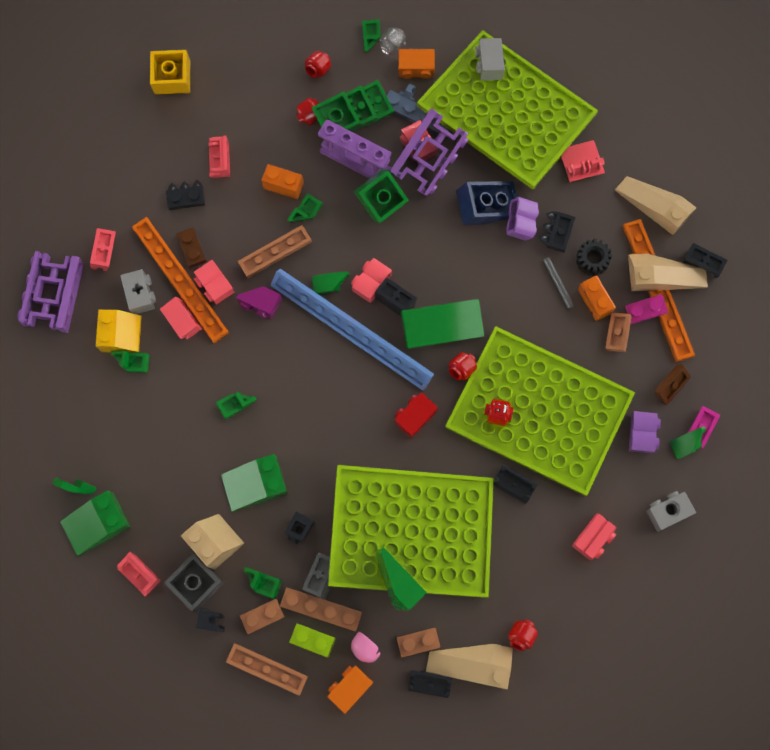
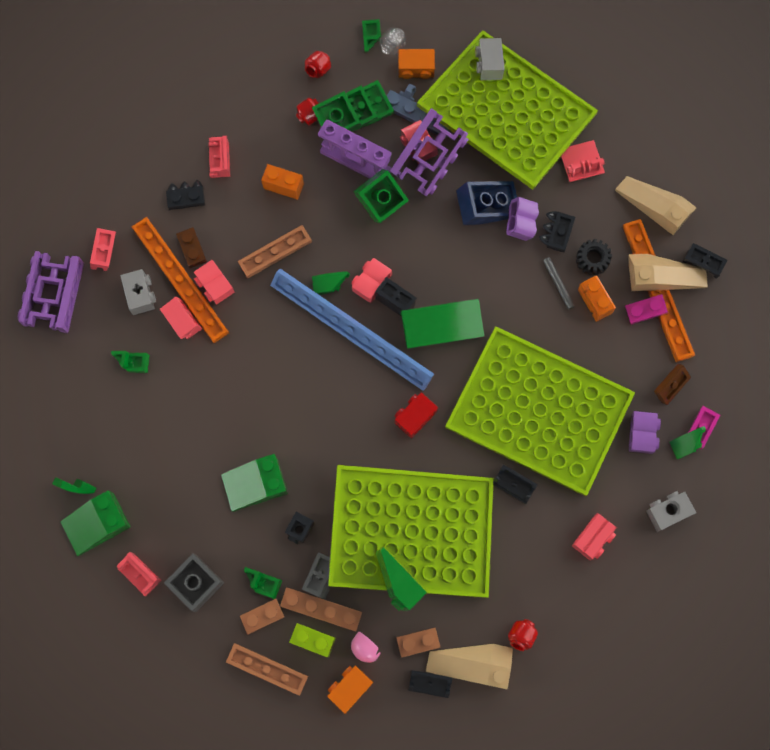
yellow slope [96,310,141,353] -> none
yellow brick [150,50,190,94] -> none
tan slope [181,514,245,570] -> none
black hinge [196,607,225,632] -> none
green slope [216,392,257,420] -> none
magenta slope [236,286,282,319] -> none
green slope [287,193,324,222] -> none
red head [449,352,477,381] -> none
red head [484,399,514,426] -> none
nougat plate [605,313,632,352] -> none

